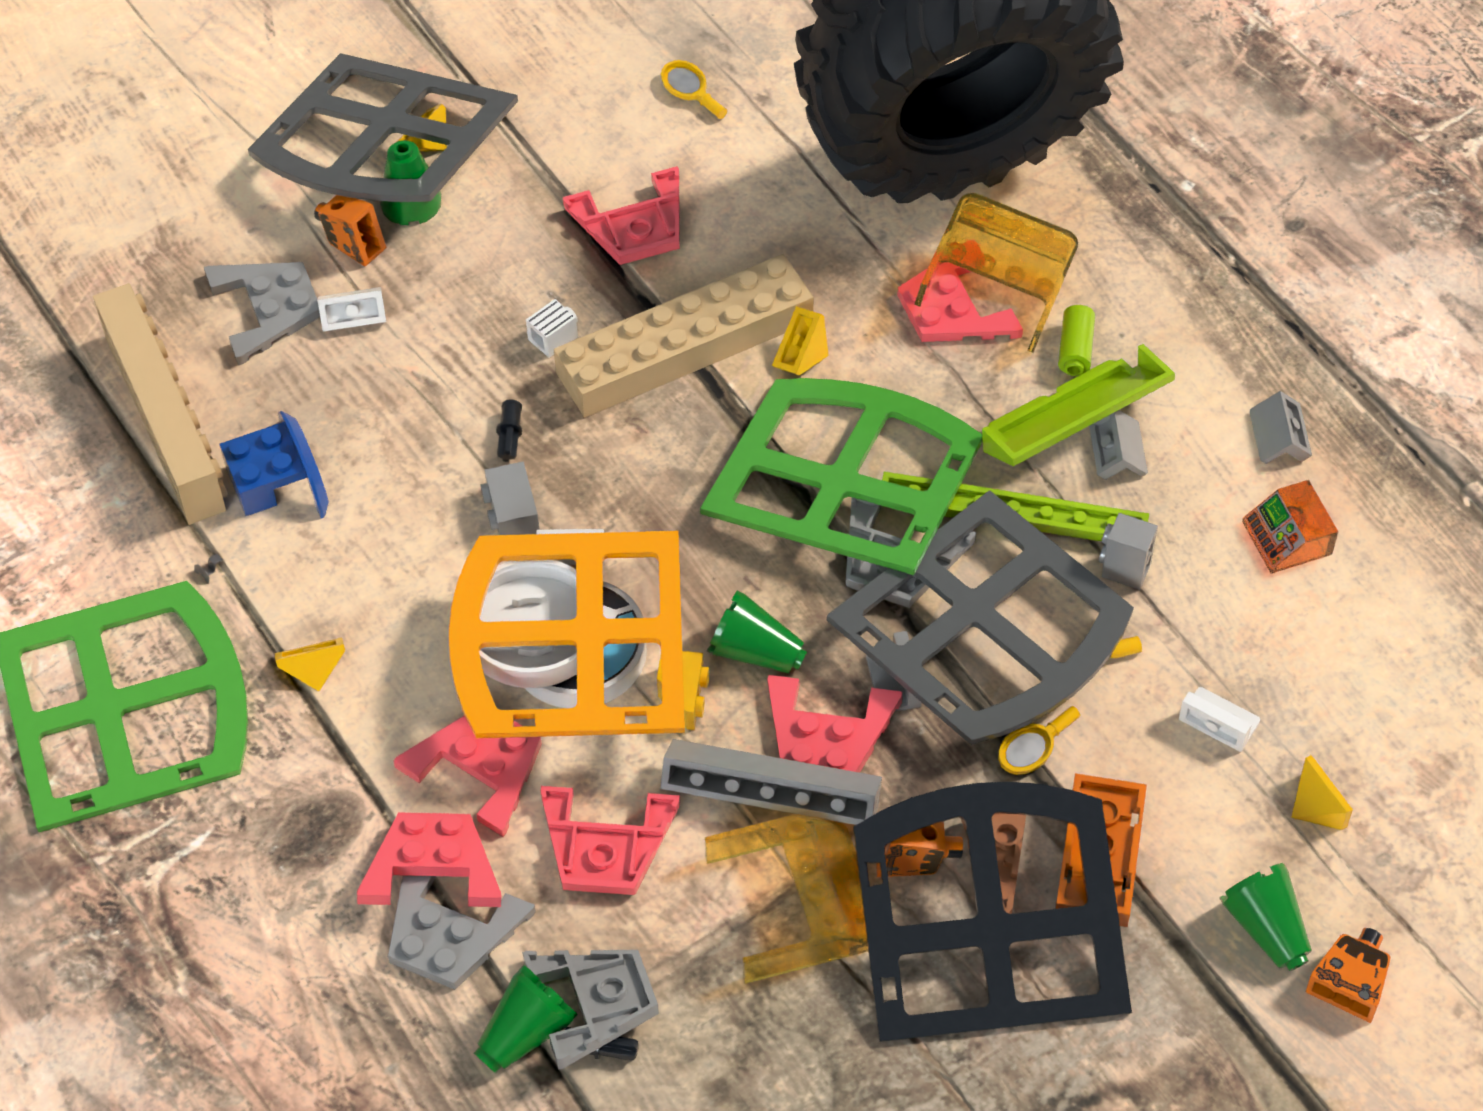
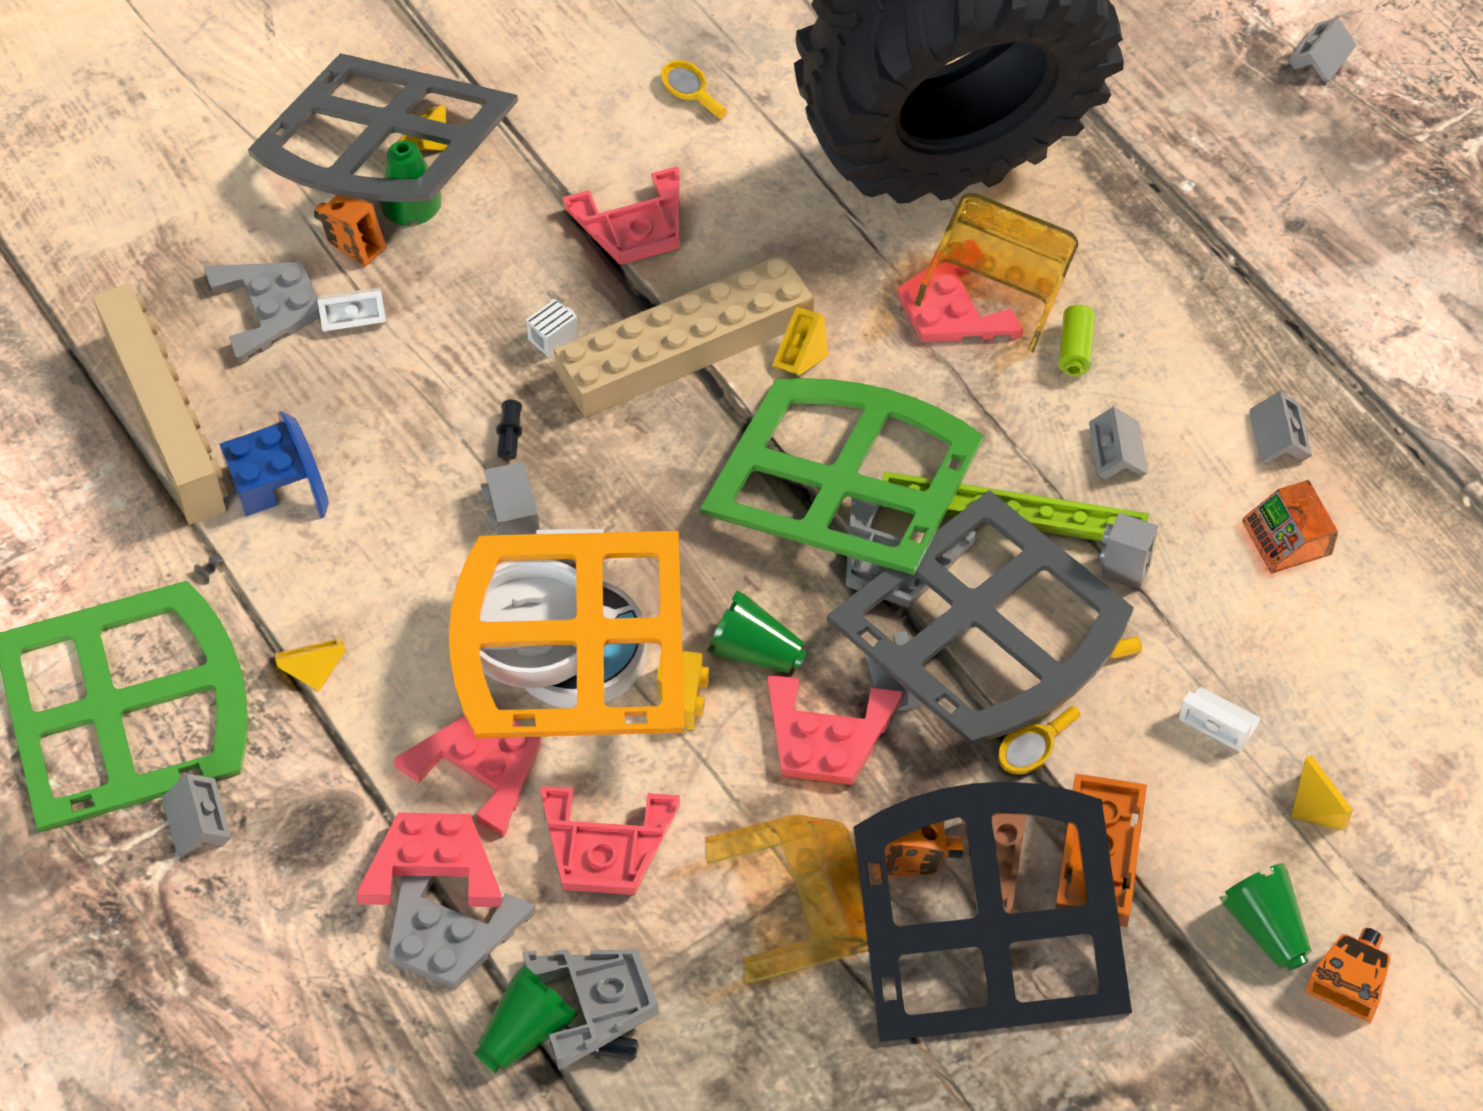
light grey brick [660,739,882,825] -> none
lime slope [982,344,1175,466] -> none
none -> light grey panel [162,773,231,856]
none -> light grey panel [1288,17,1356,82]

